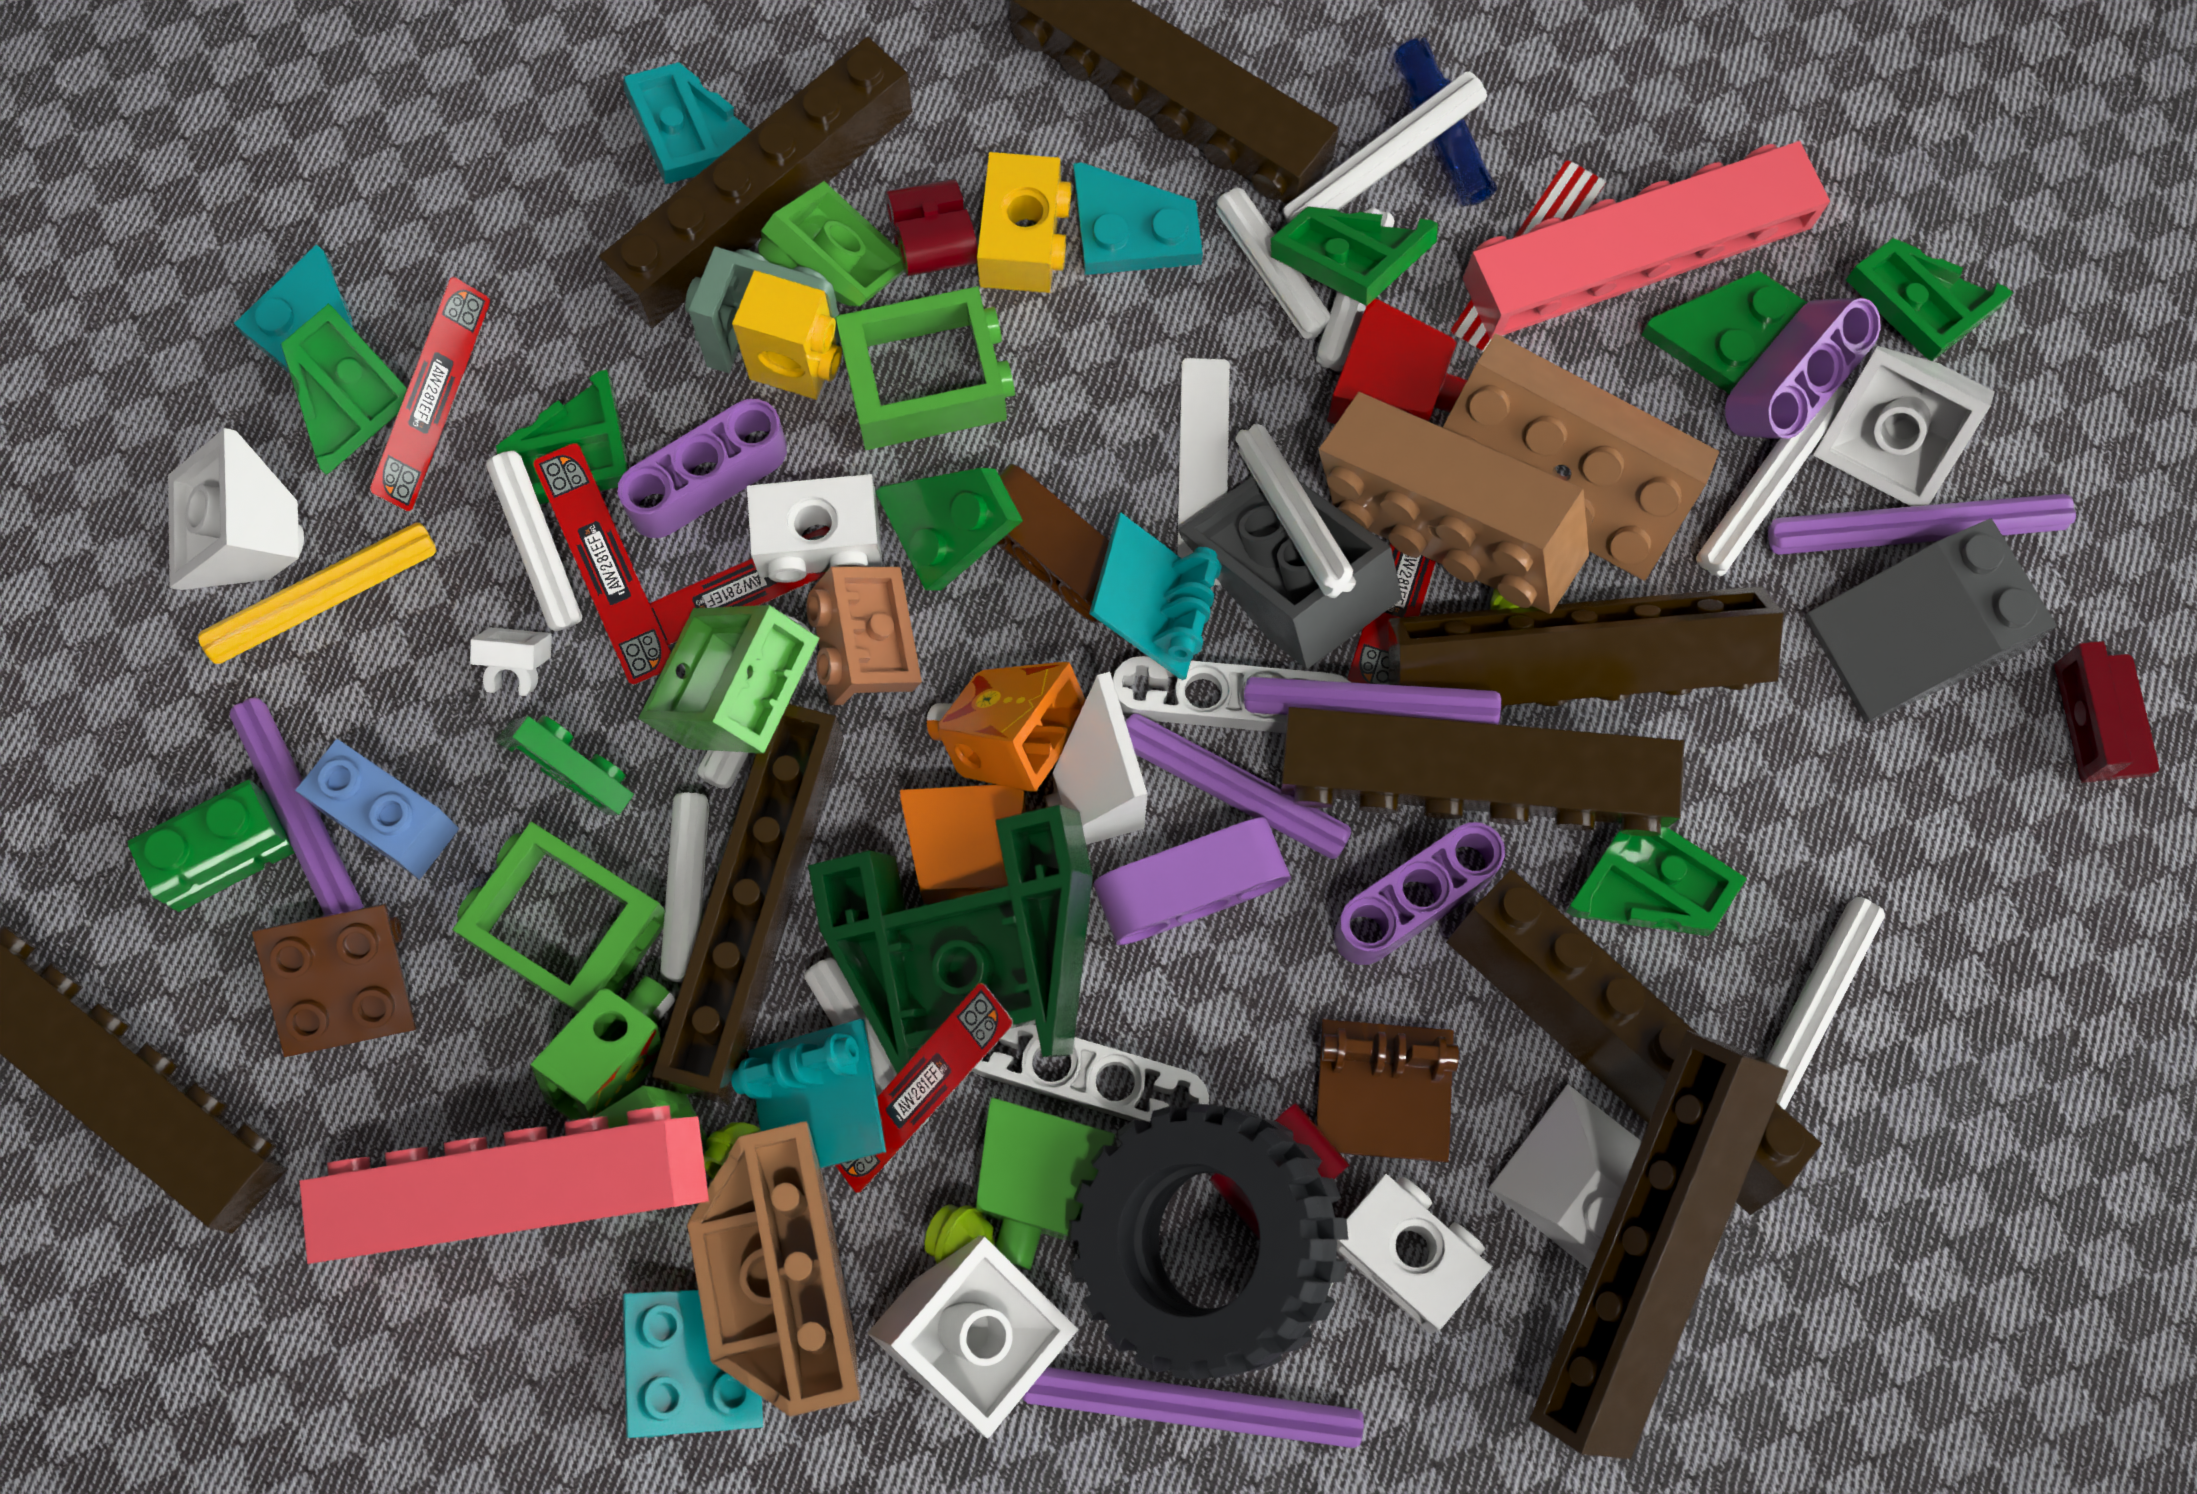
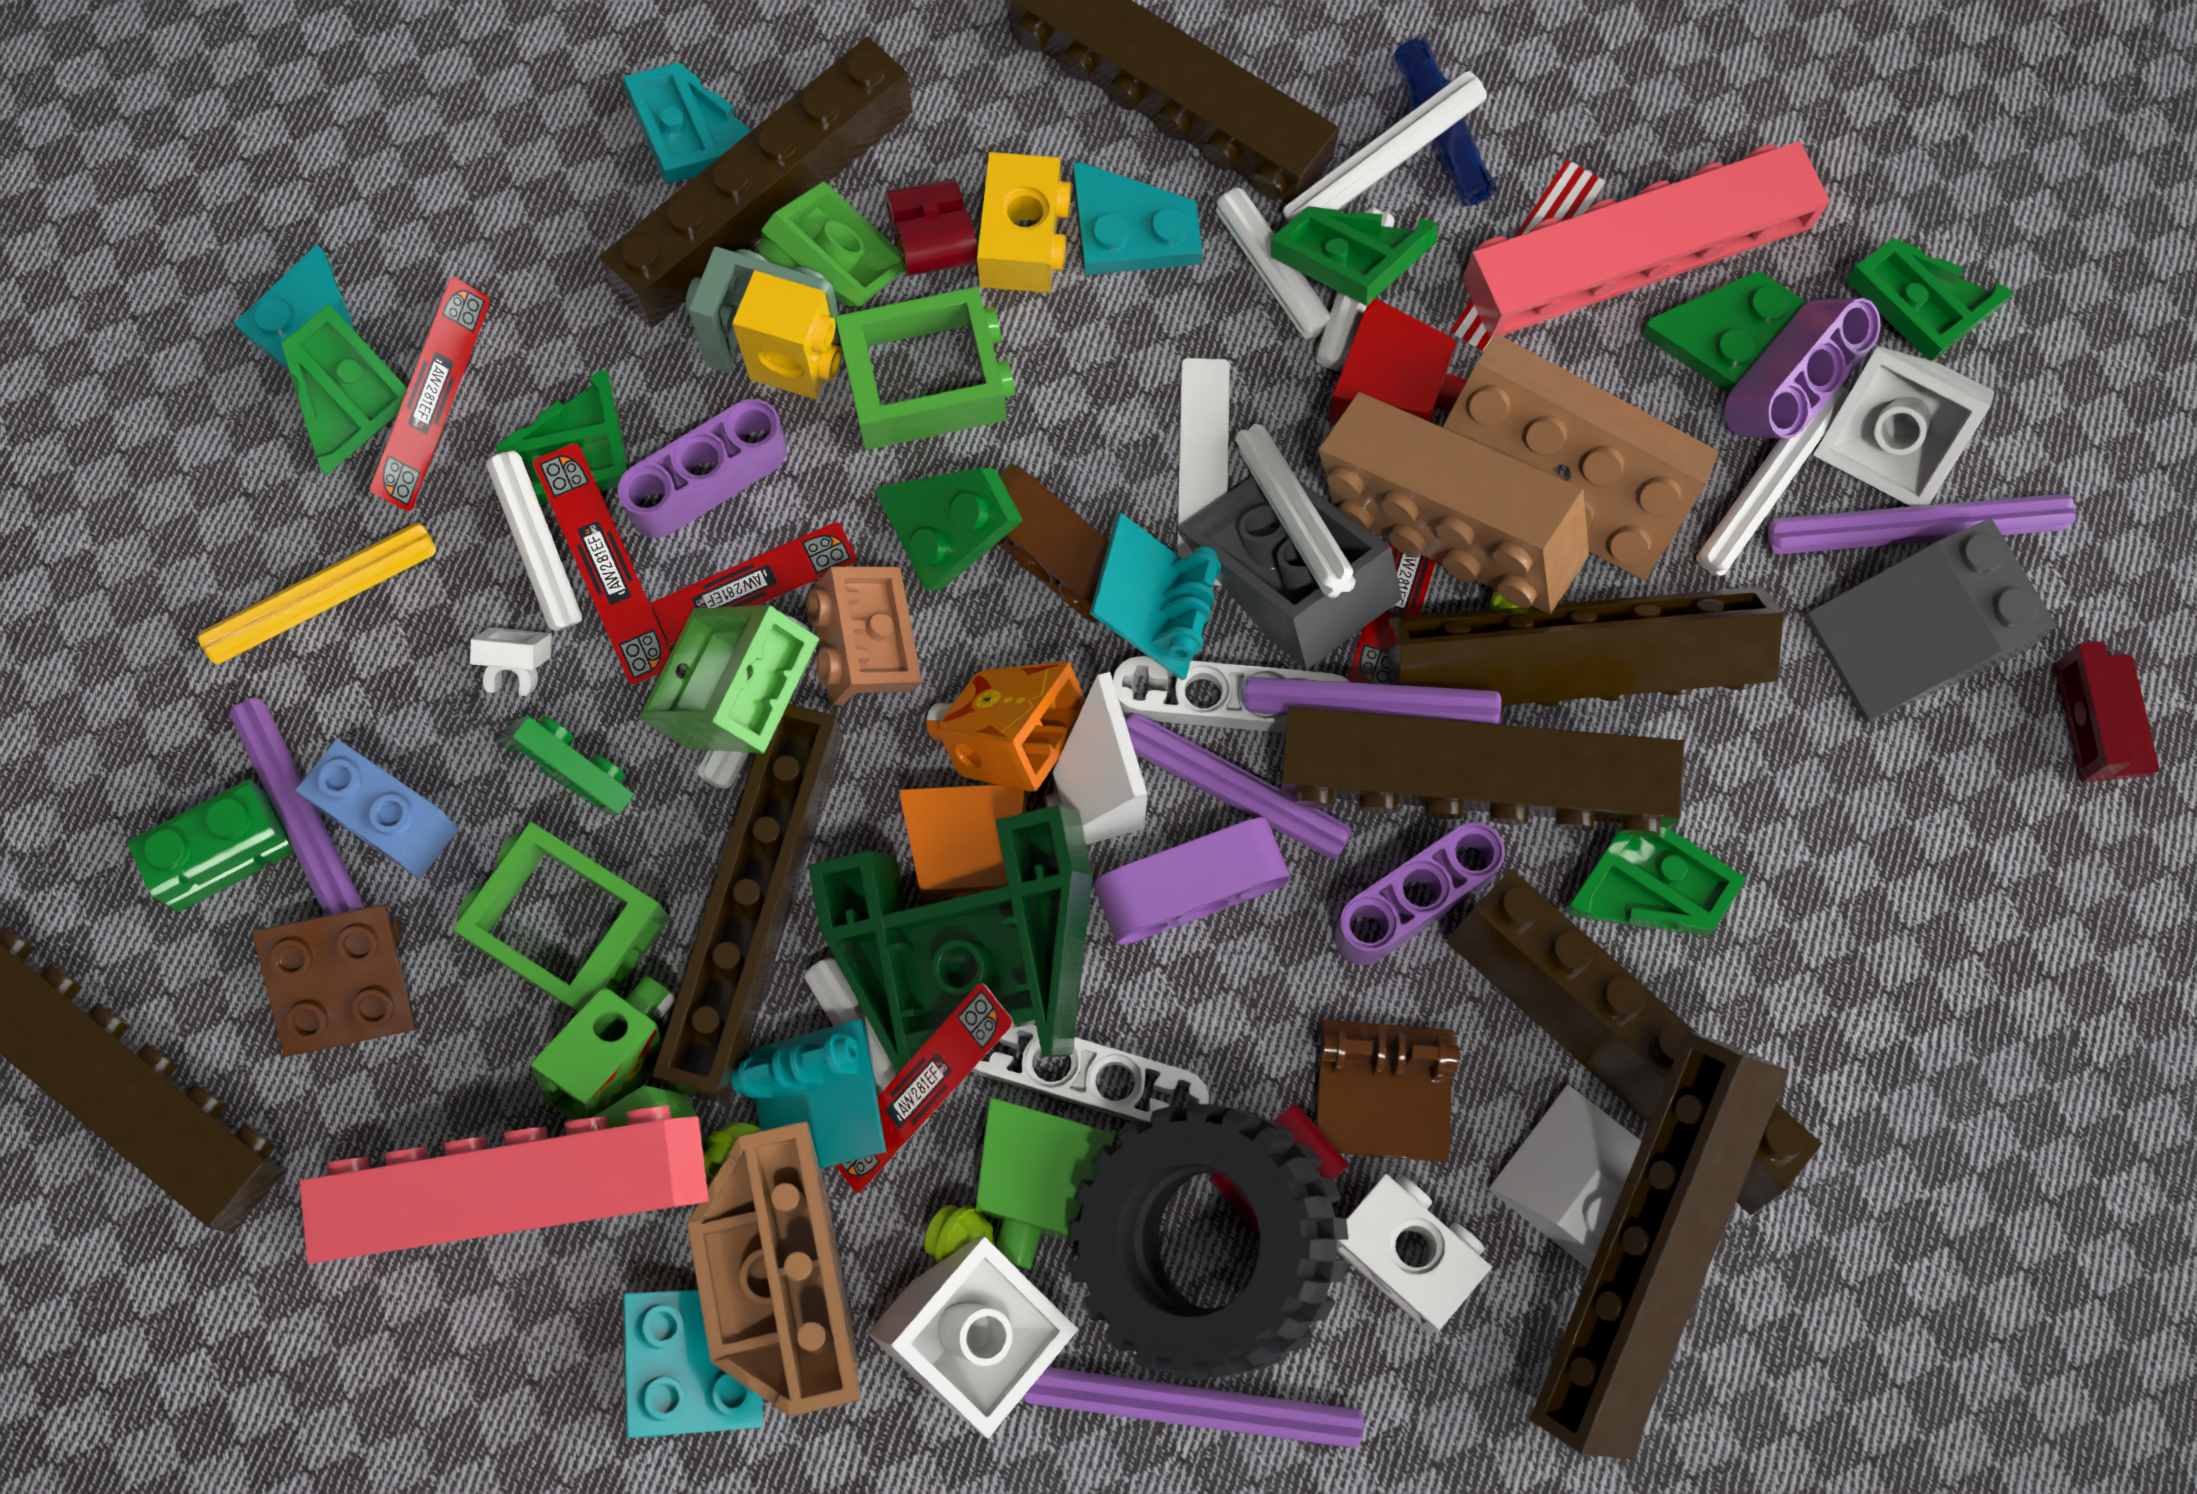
white slope [168,428,304,590] -> none
white axle [660,792,709,983] -> none
white brick [747,474,883,582] -> none
white axle [1766,897,1885,1110] -> none

